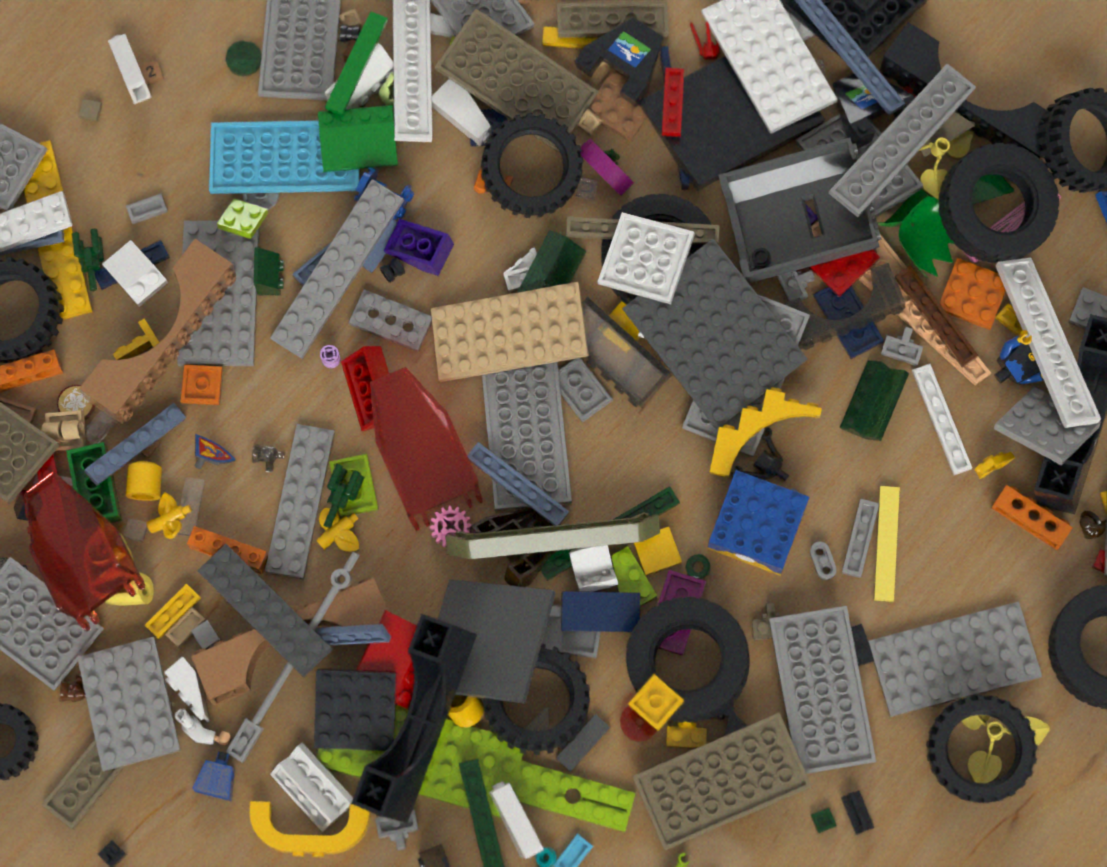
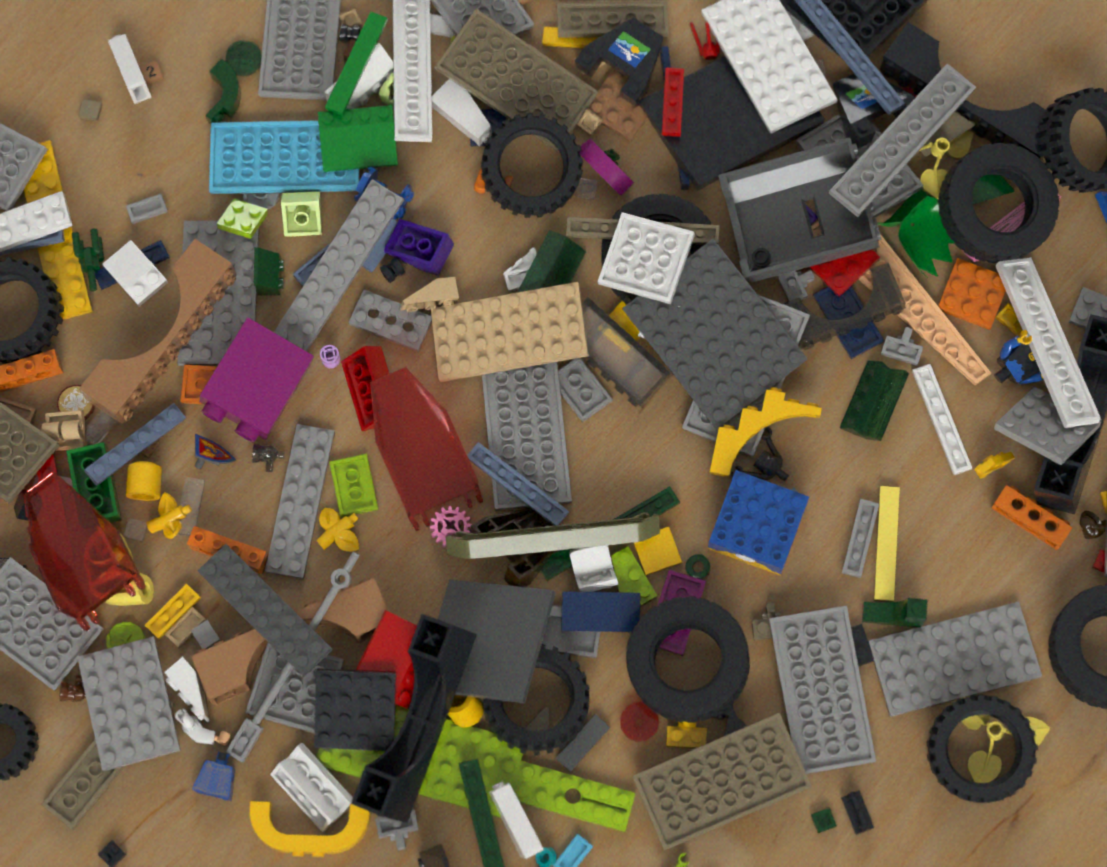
yellow bracket [113,318,160,360] -> none
sand blue tile [315,624,391,645] -> none
dark green plant [323,463,365,529] -> none
yellow tile [628,674,685,731] -> none
light grey plate [810,542,836,580] -> none
reddish brown plate [894,265,979,368] -> none
none -> lime tile [106,622,146,648]
none -> magenta brick [199,317,314,443]
none -> dark green arch [205,58,241,125]
none -> light grey plate [245,643,345,733]
none -> yellowish green slope [281,192,322,237]
none -> tan slope [400,277,459,312]
none -> dark green arch [862,598,928,628]

